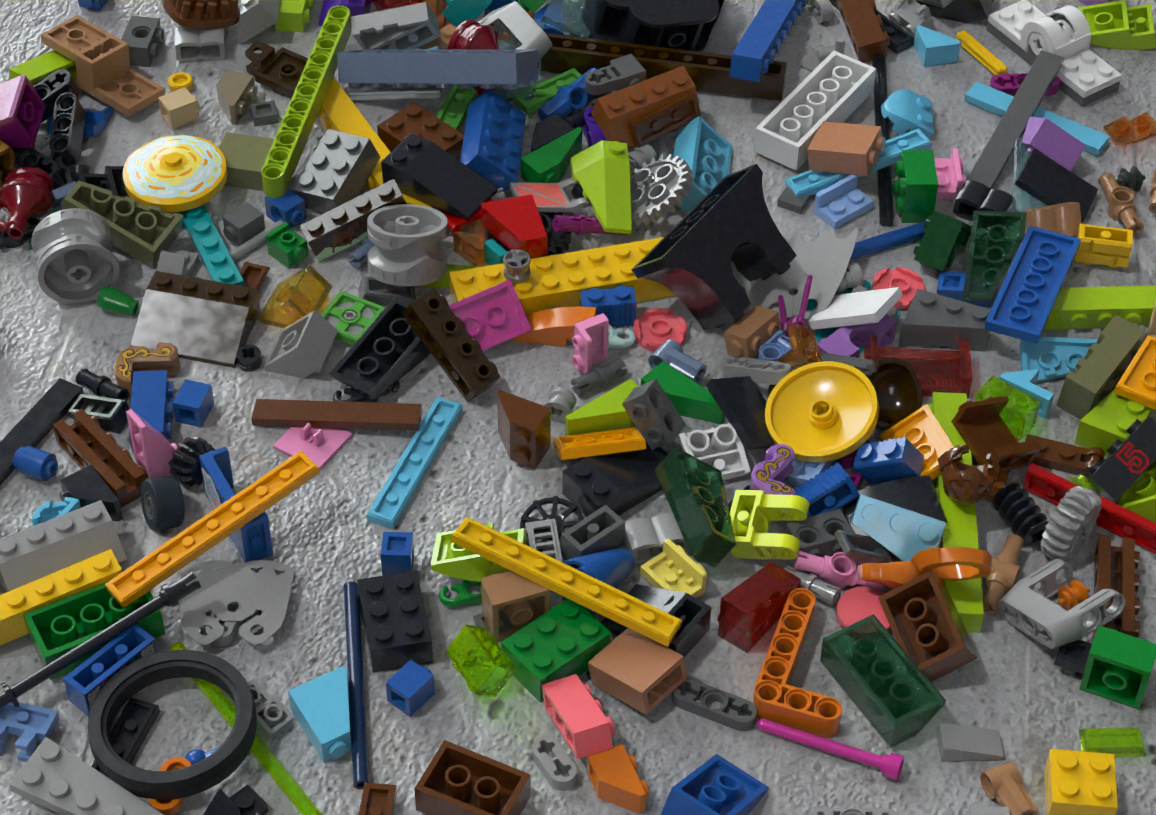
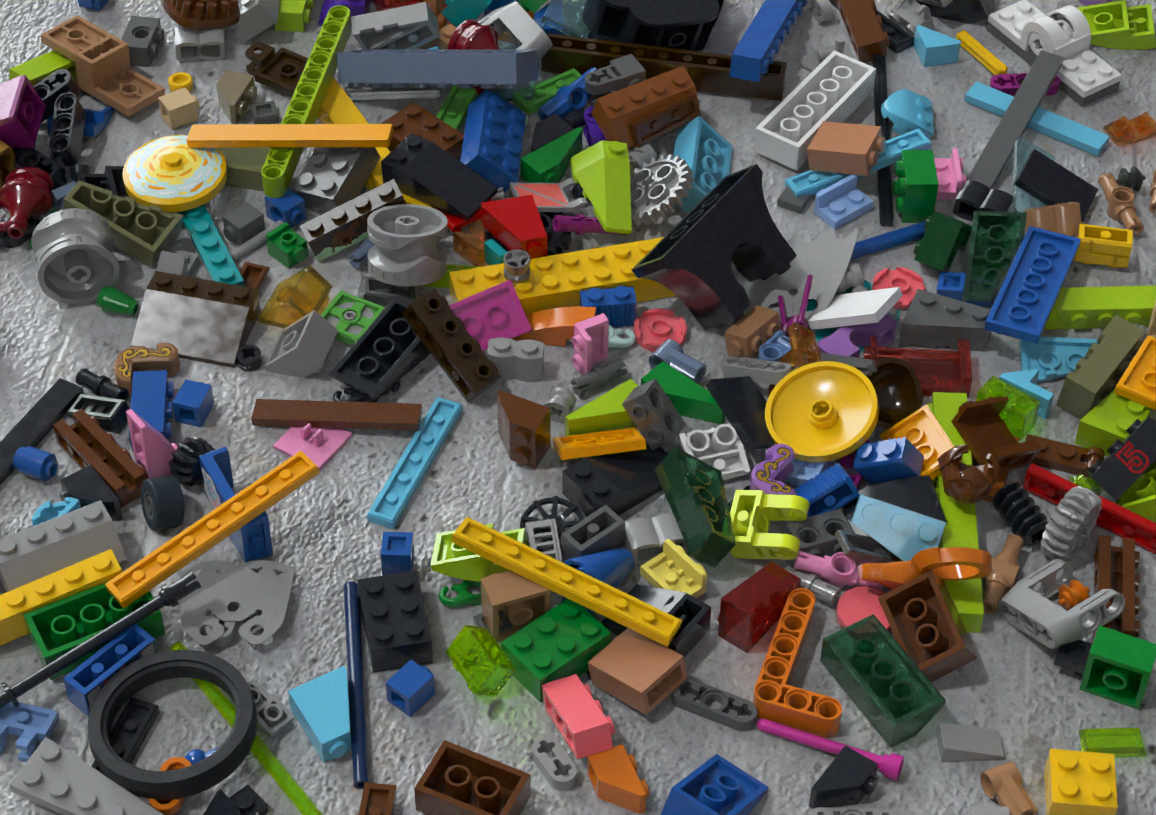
medium lavender slope [1022,117,1087,171] -> none
none -> light orange tile [186,124,393,148]
none -> light grey brick [487,338,544,382]
none -> black slope [809,745,879,809]

